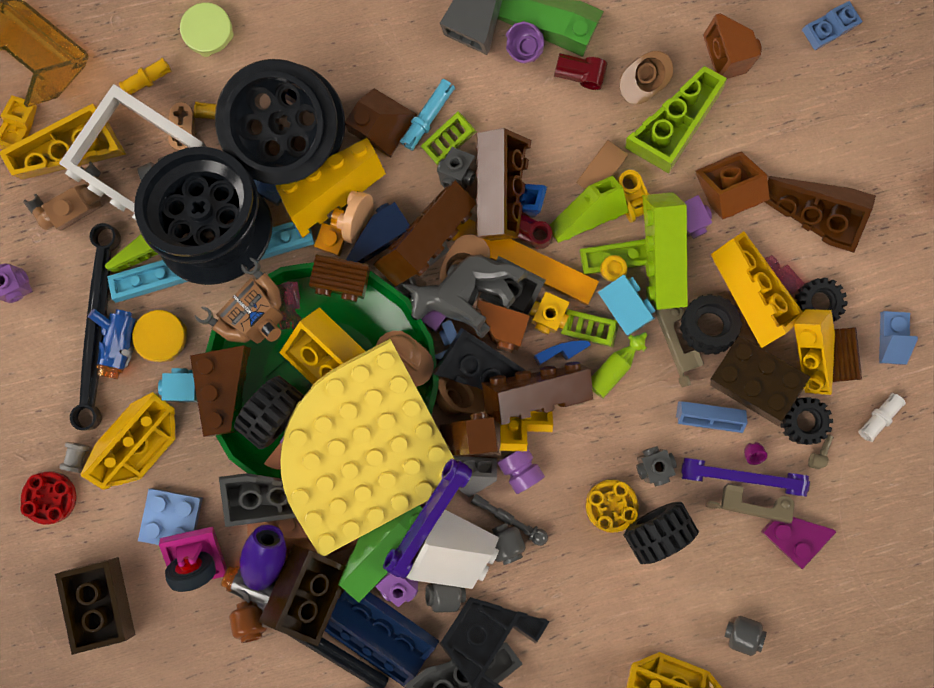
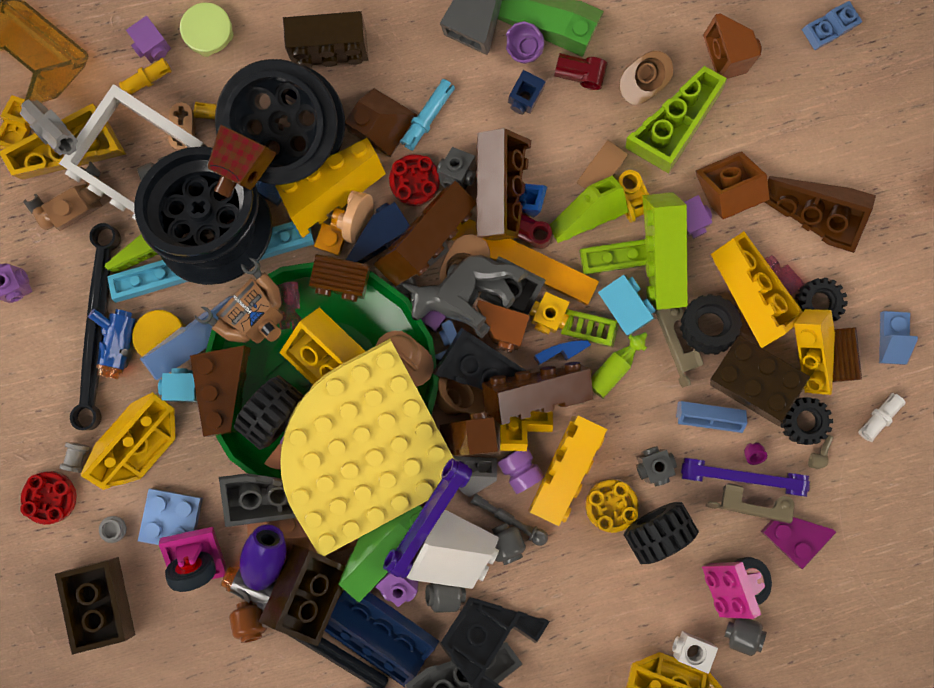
lime slope [421,111,477,165] -> none
yellow tile [600,255,627,282] -> none
none -> light grey piece [20,99,78,155]
none -> light grey plate [99,516,126,543]
none -> medium lavender brick [126,15,171,63]
none -> medium blue slope [140,296,233,380]
none -> reddish brown torso [208,125,276,198]
none -> dark brown brick [283,11,369,68]
none -> red tile [389,154,440,206]
none -> dark blue brick [508,70,546,115]
none -> yellow wedge [528,415,607,526]
none -> white brick [672,631,718,674]
none -> dark pink plate [702,557,772,619]

